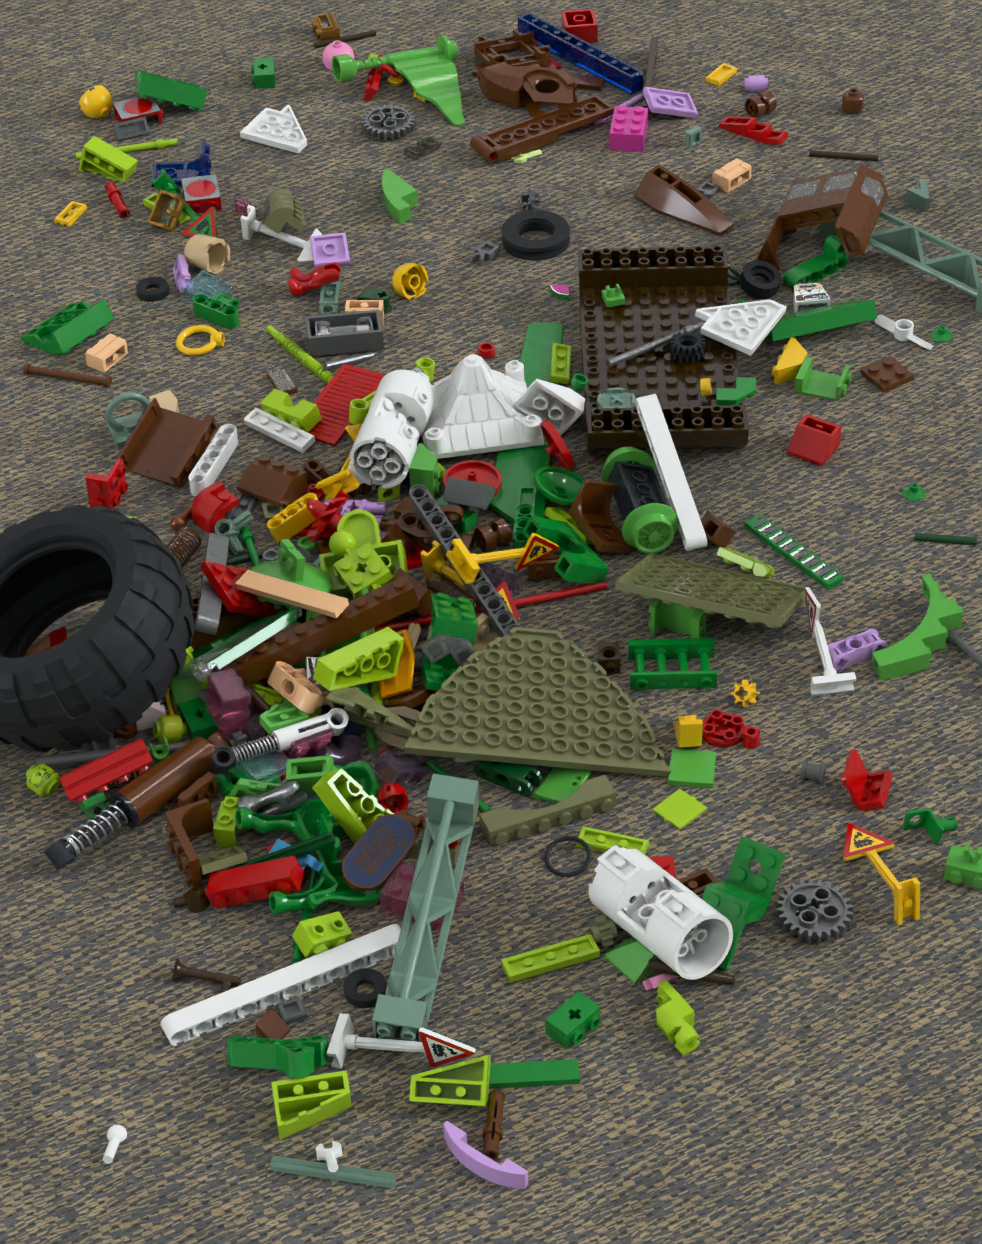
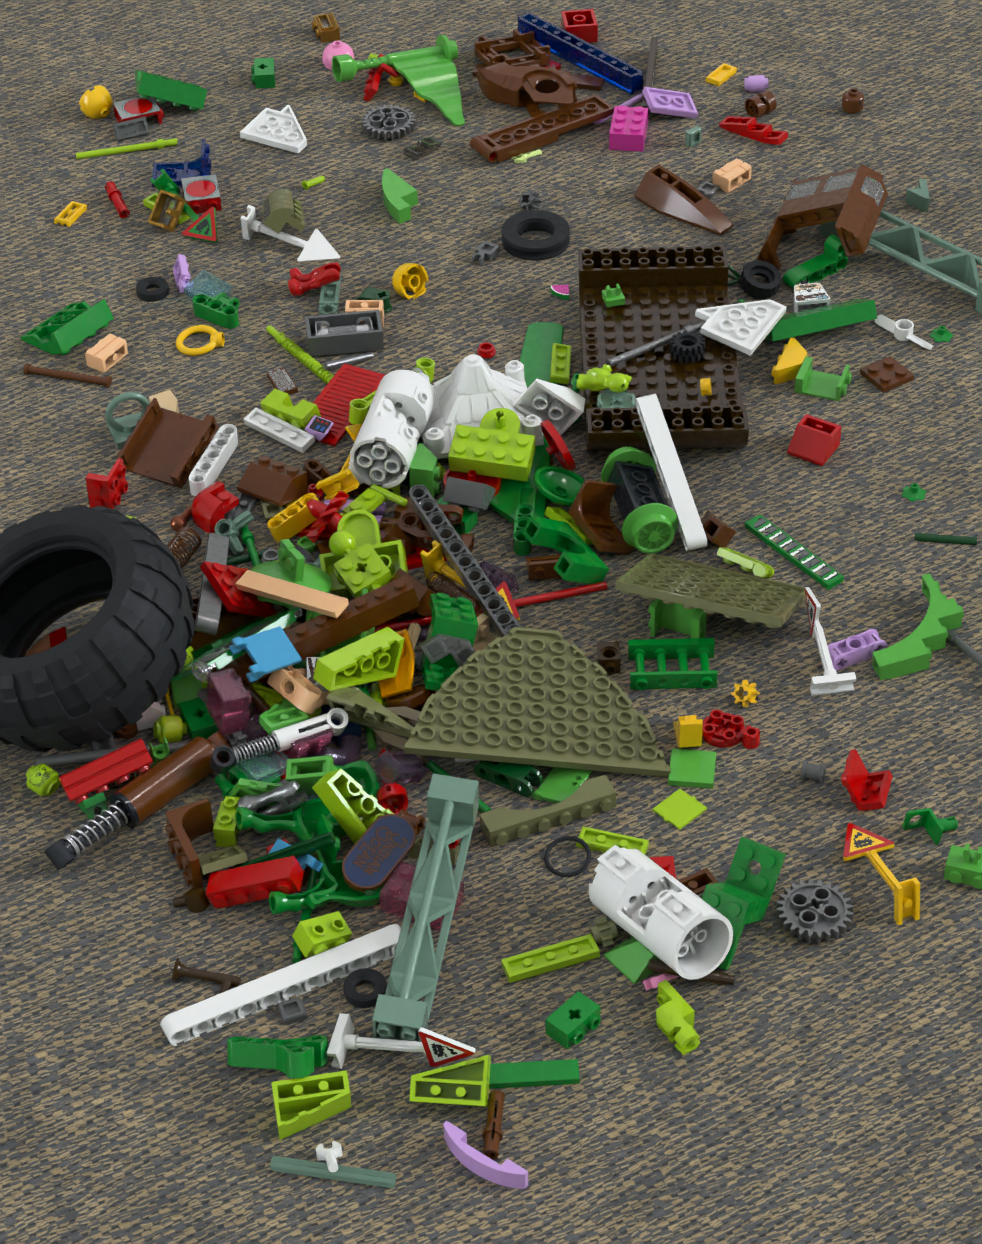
lime wedge [79,136,138,182] -> none
white bar [103,1125,127,1164] -> none
reddish brown bracket [171,772,218,810] -> none
tan cylinder [184,234,230,274] -> none
clear pink tile [234,196,251,217] -> none
reddish brown slope [255,1009,291,1039] -> none
lavender tile [310,232,350,268] -> none
dark brown bar [313,30,376,48] -> none
yellow piece [446,533,560,584] -> none
reddish brown wheel [473,518,512,553] -> none
green tile [716,377,756,406] -> none
dark brown bar [809,150,879,162] -> none
none -> dark azure flag [228,626,302,682]
none -> lime piece [302,176,325,190]
none -> slope [304,415,334,441]
none -> lime plate [339,484,408,516]
none -> lime brick [448,408,536,482]
none -> lime animal [576,364,632,393]

